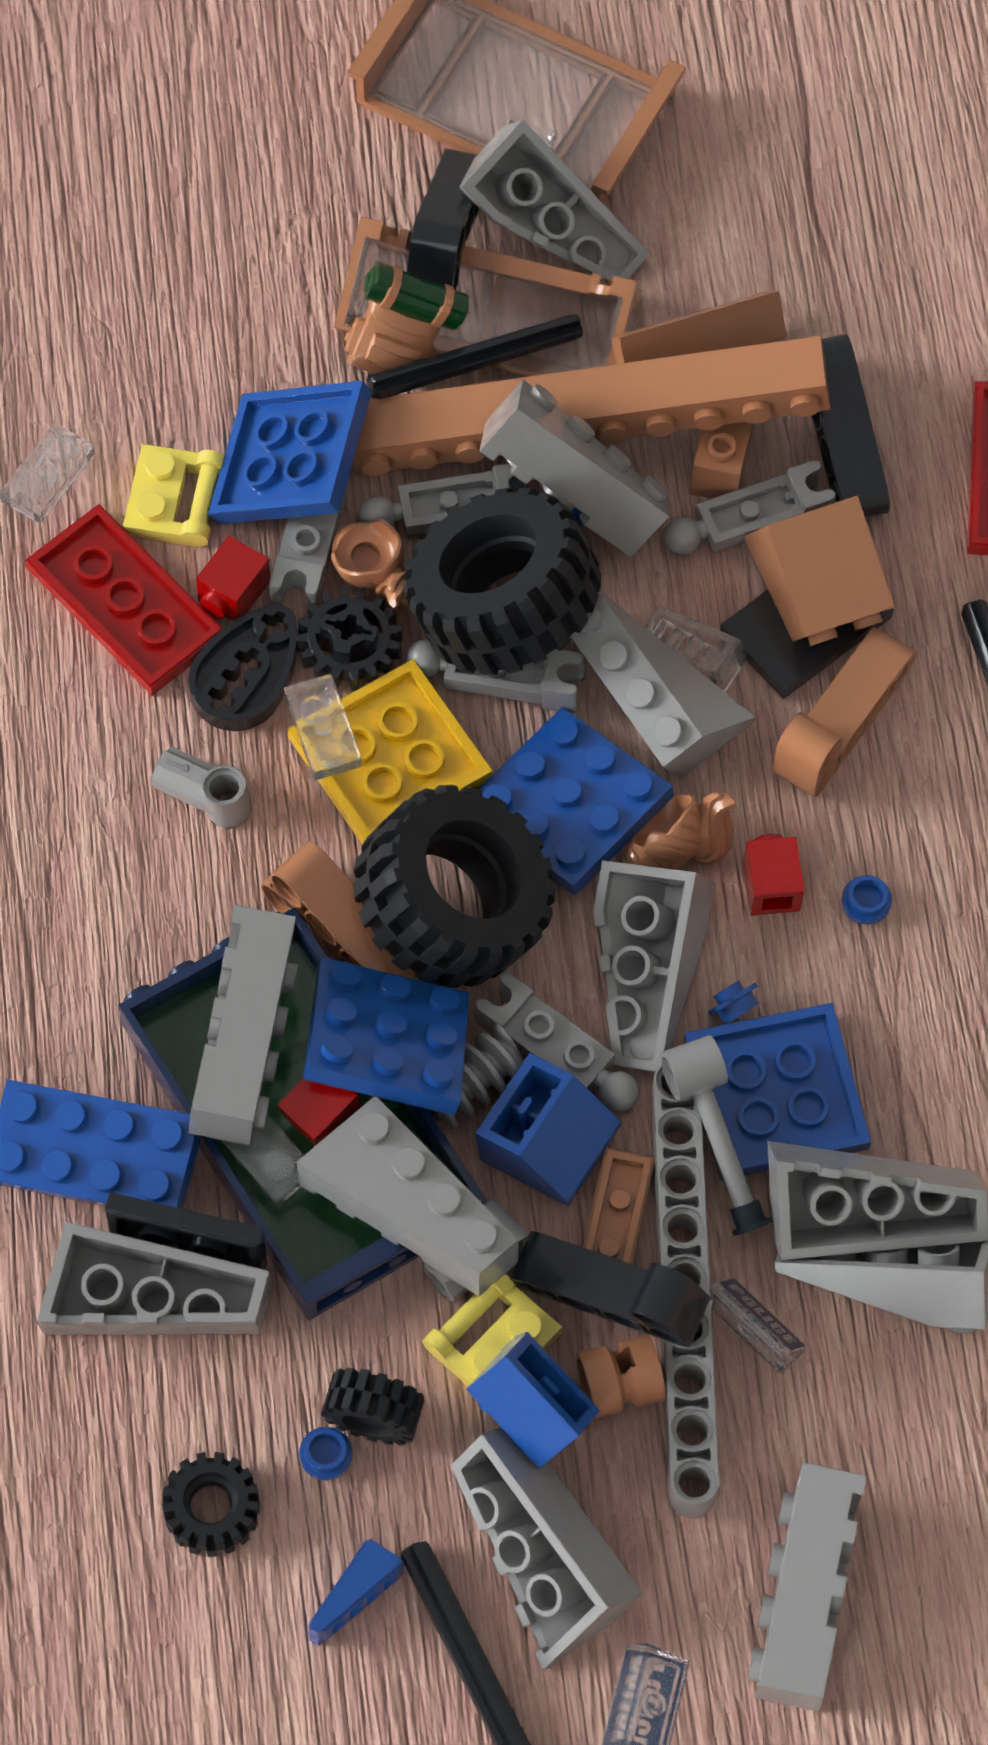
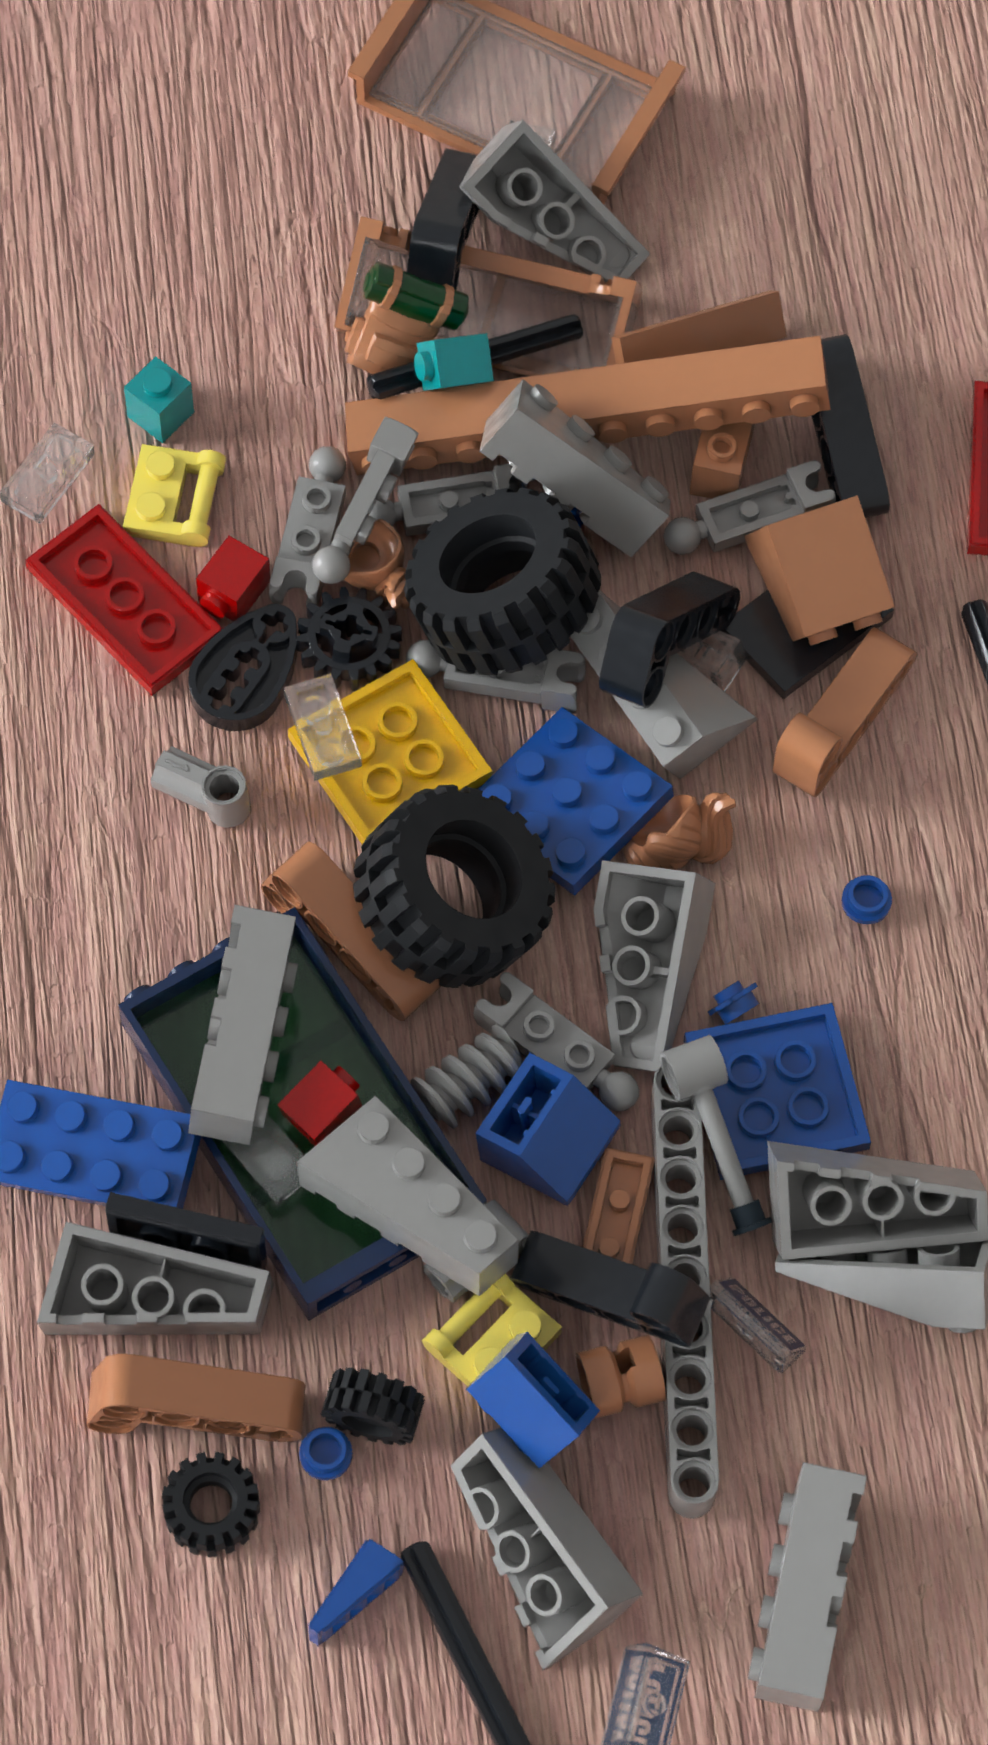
blue plate [208,381,372,524] -> none
blue plate [303,957,469,1116] -> none
red brick [743,834,804,916] -> none
none -> nougat beam [87,1354,306,1442]
none -> teal brick [124,356,194,443]
none -> light grey plate [312,417,419,584]
none -> teal brick [414,333,494,391]
none -> black beam [599,572,740,708]

